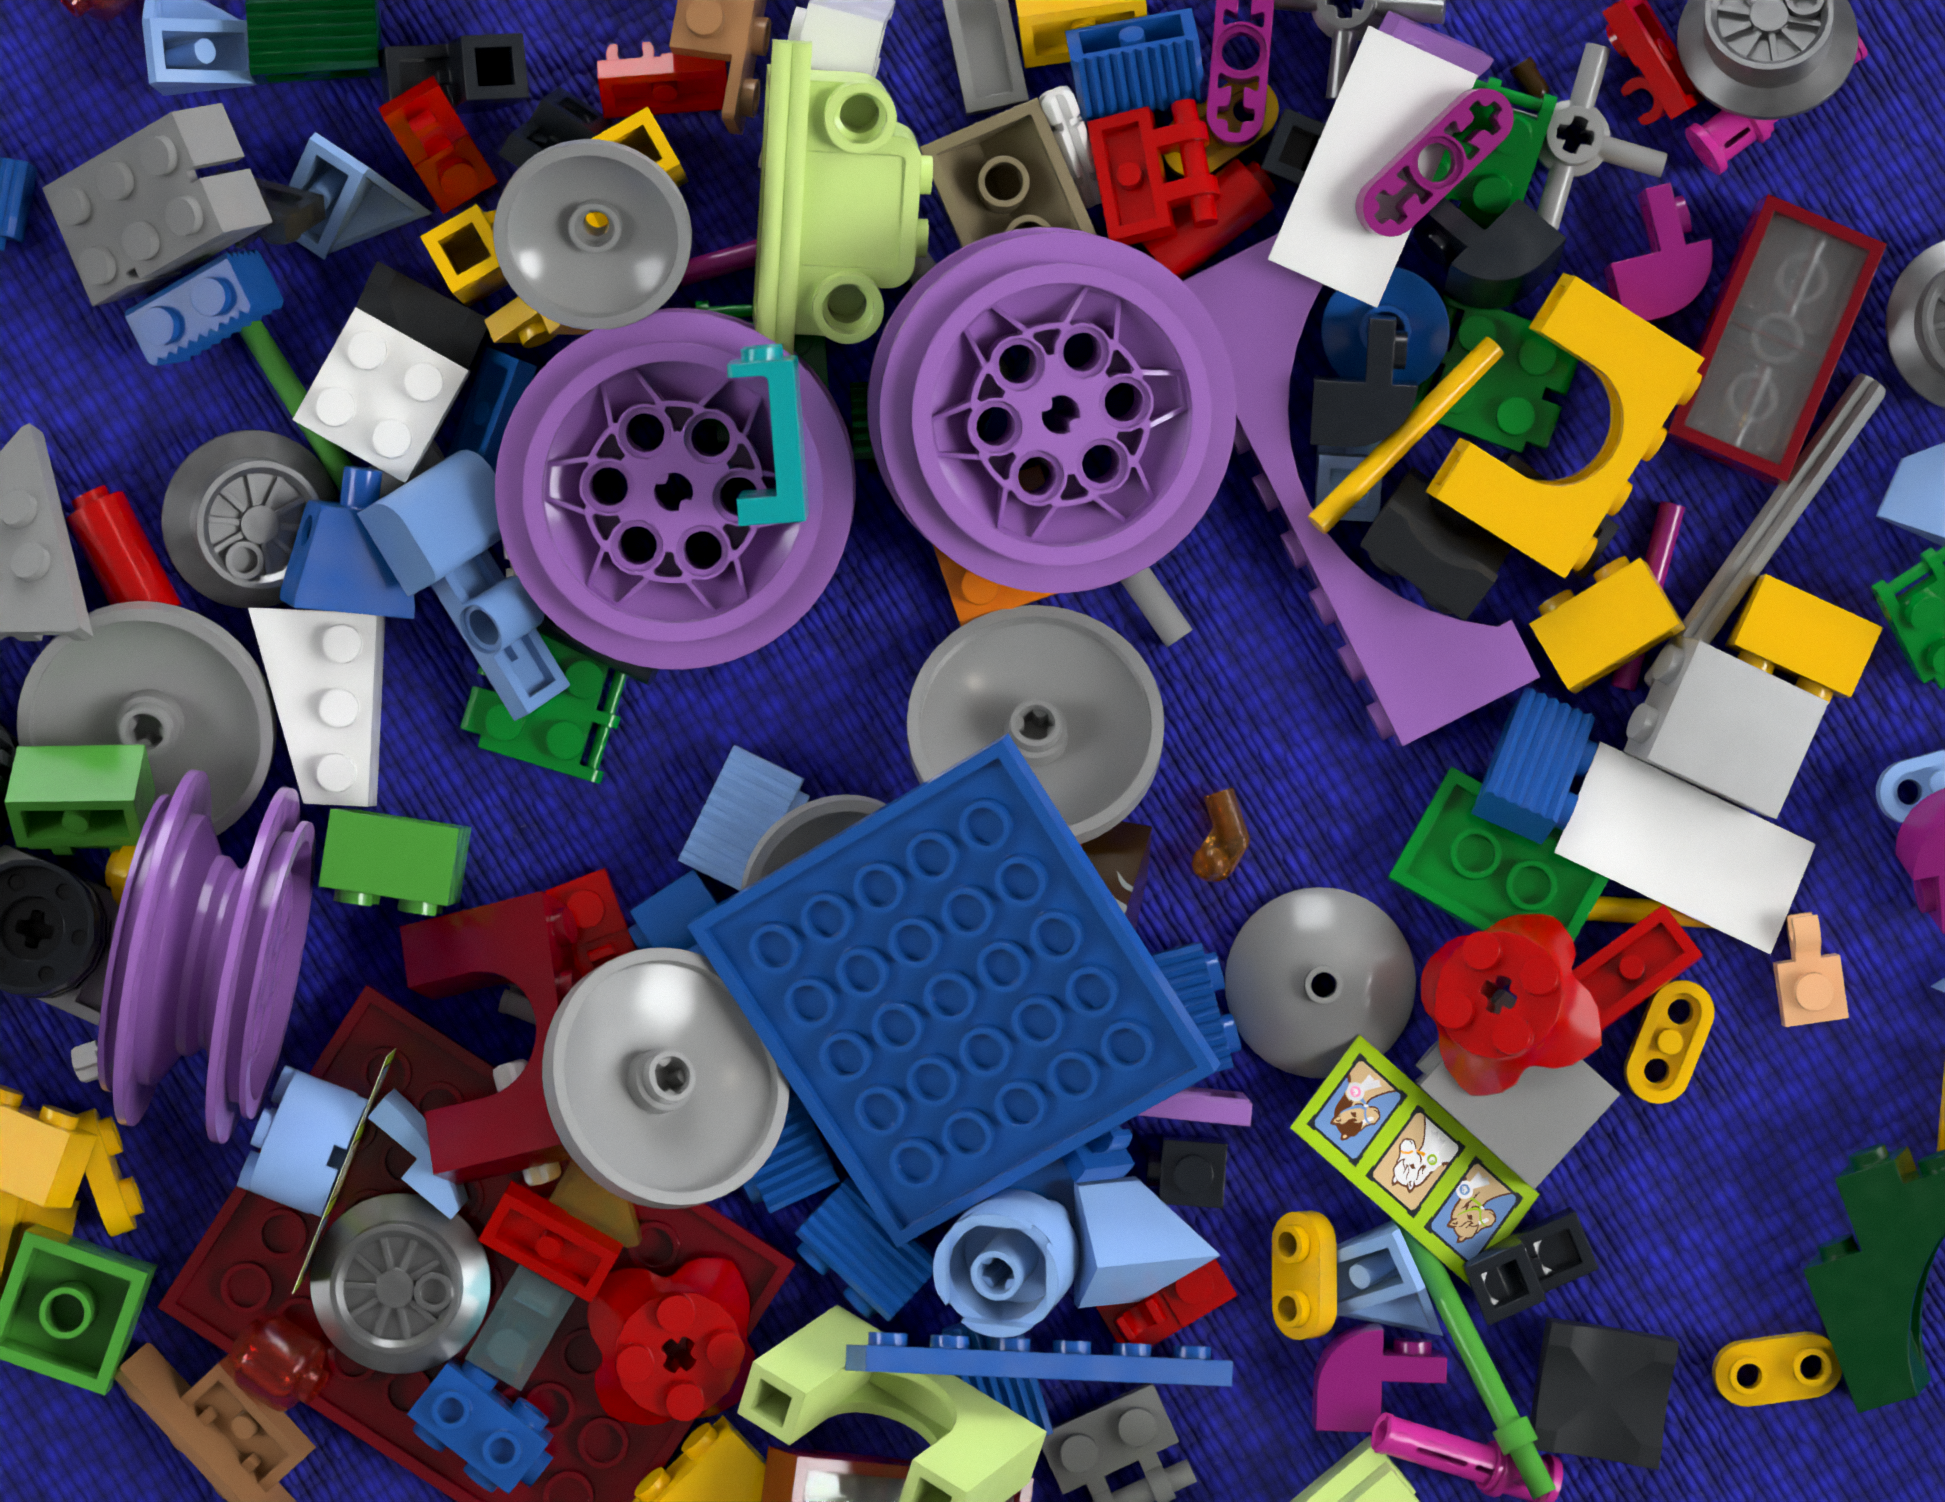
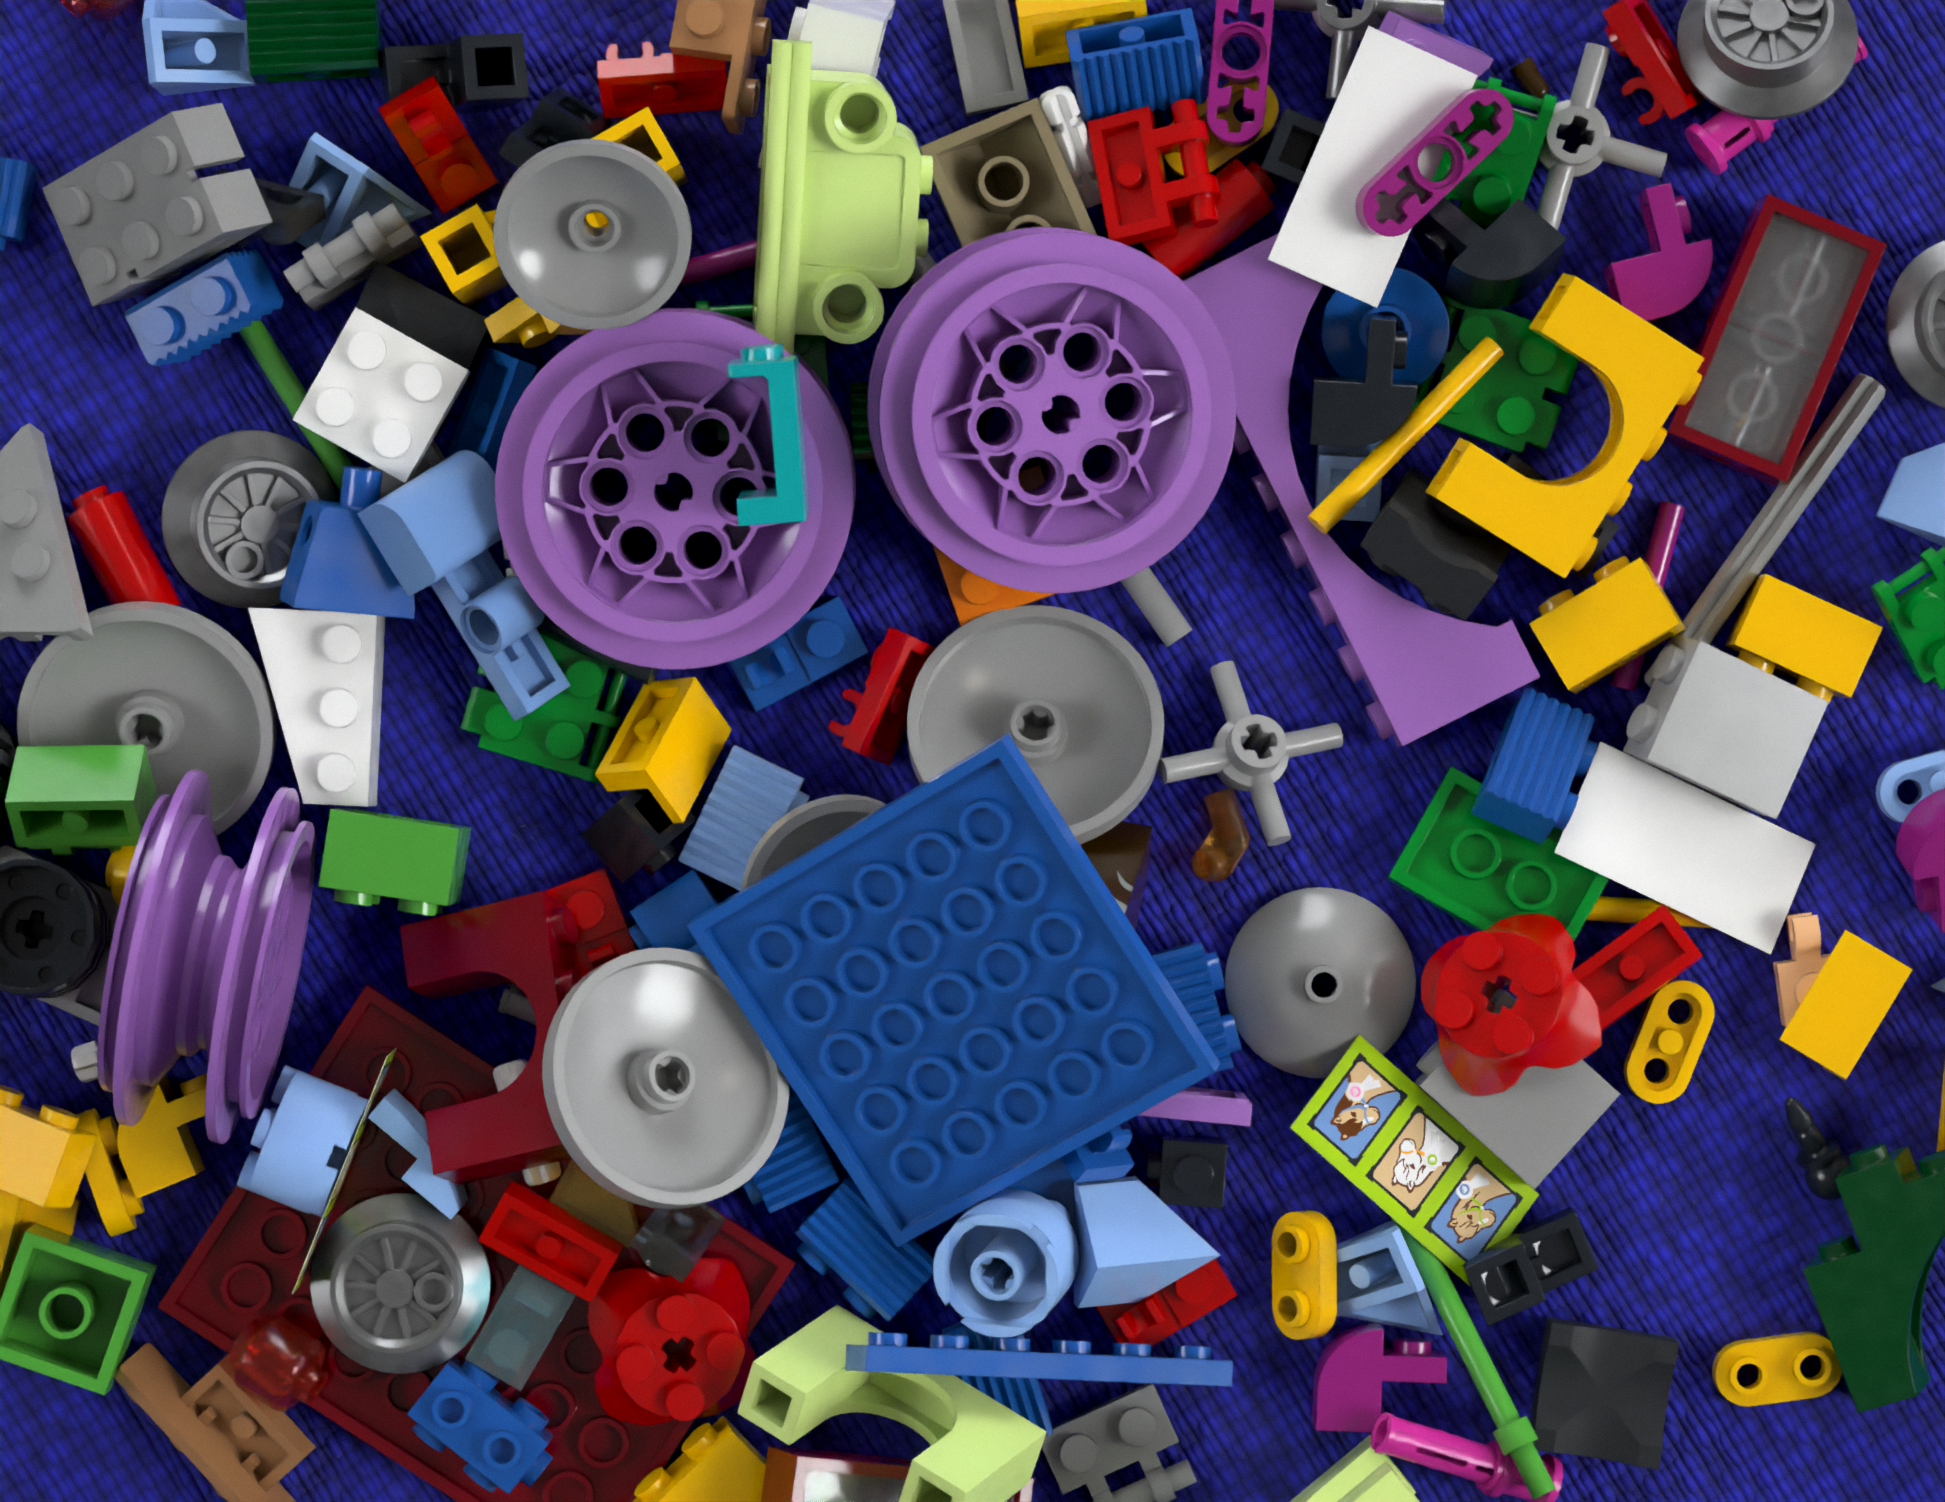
none -> yellow brick [117,1073,207,1199]
none -> light grey plate [283,203,423,312]
none -> black brick [581,788,697,883]
none -> yellow panel [595,677,732,824]
none -> clear smoke plate [629,1203,726,1283]
none -> blue plate [729,596,869,712]
none -> red plate [828,627,936,766]
none -> light grey bar [1157,661,1343,846]
none -> yellow panel [1779,930,1913,1081]
none -> black bar [1784,1097,1851,1201]

